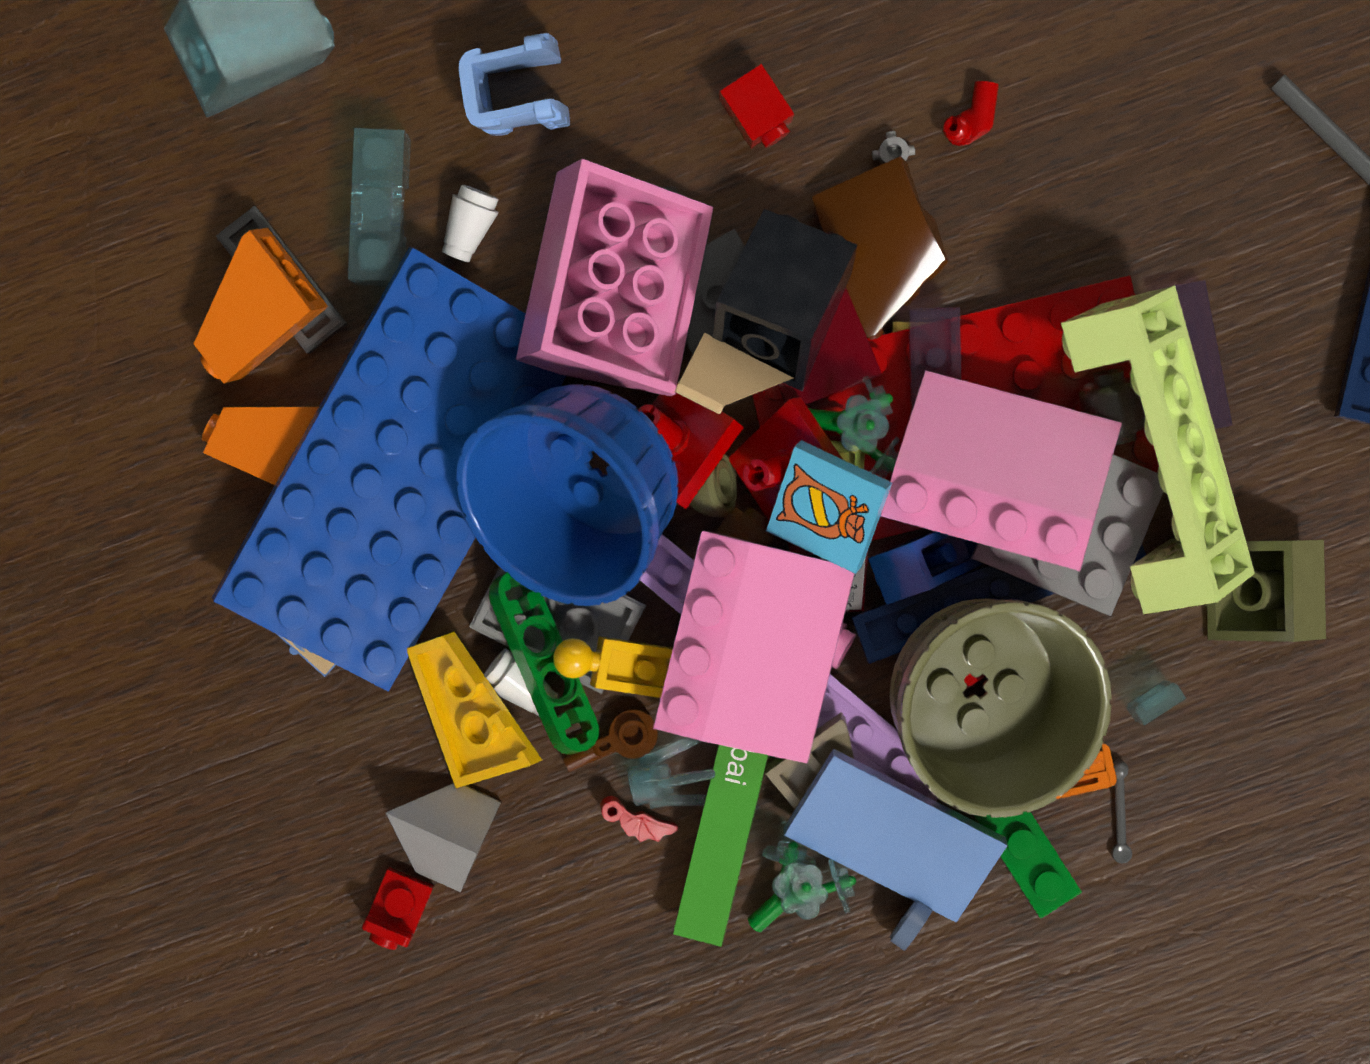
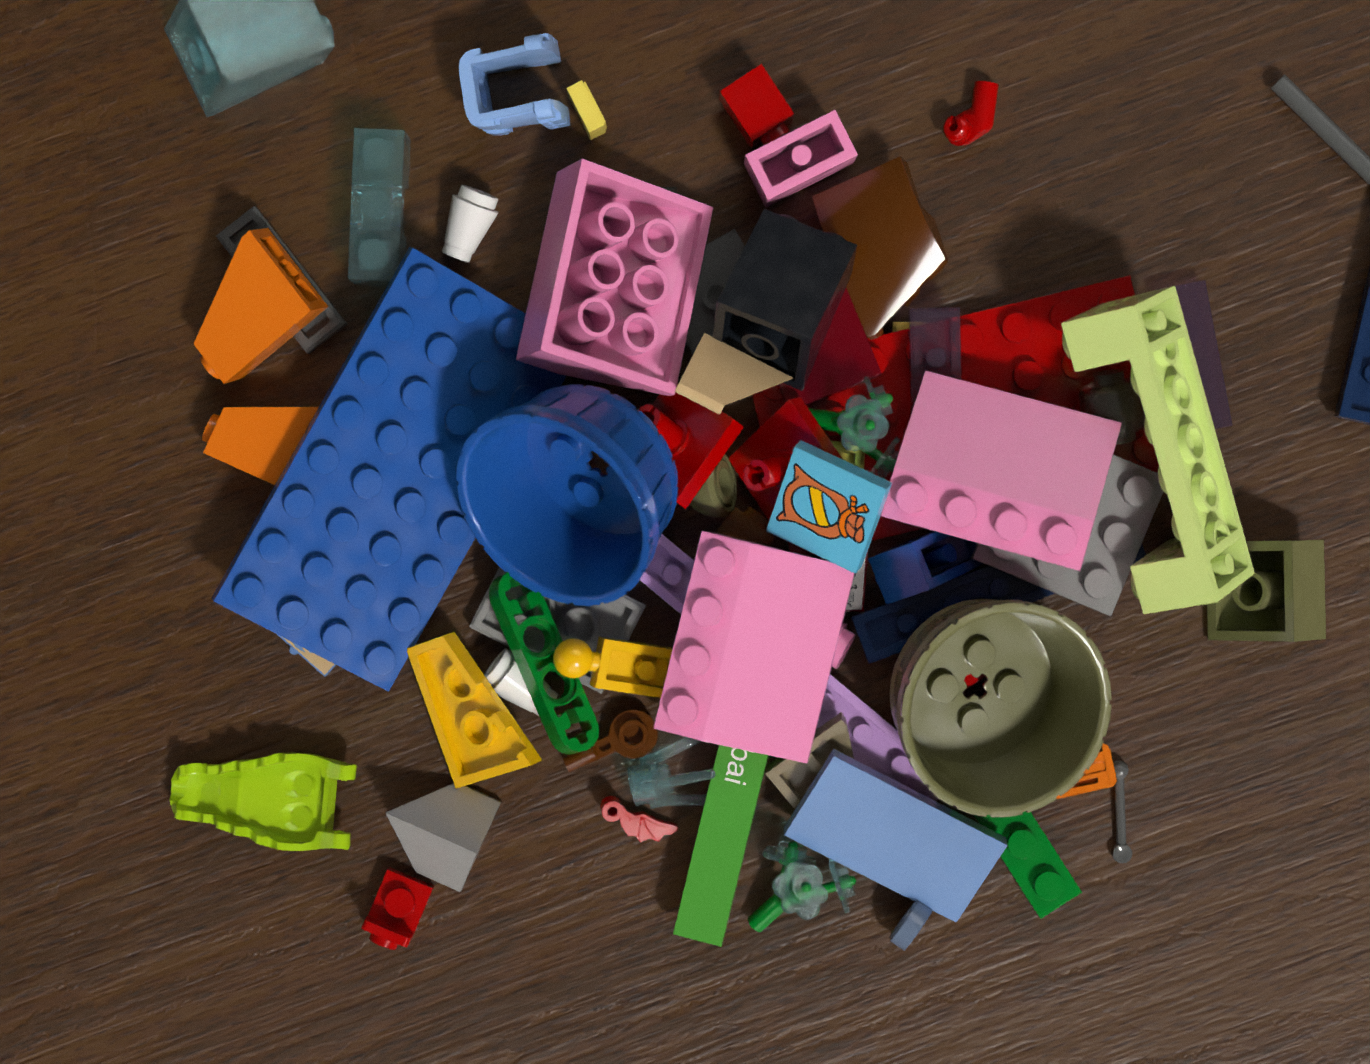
light grey piece [872,131,915,164] -> none
clear light blue tile [1126,680,1186,726] -> none
none -> lime animal [169,752,357,851]
none -> light yellow tile [567,80,607,140]
none -> bright pink brick [743,110,858,208]

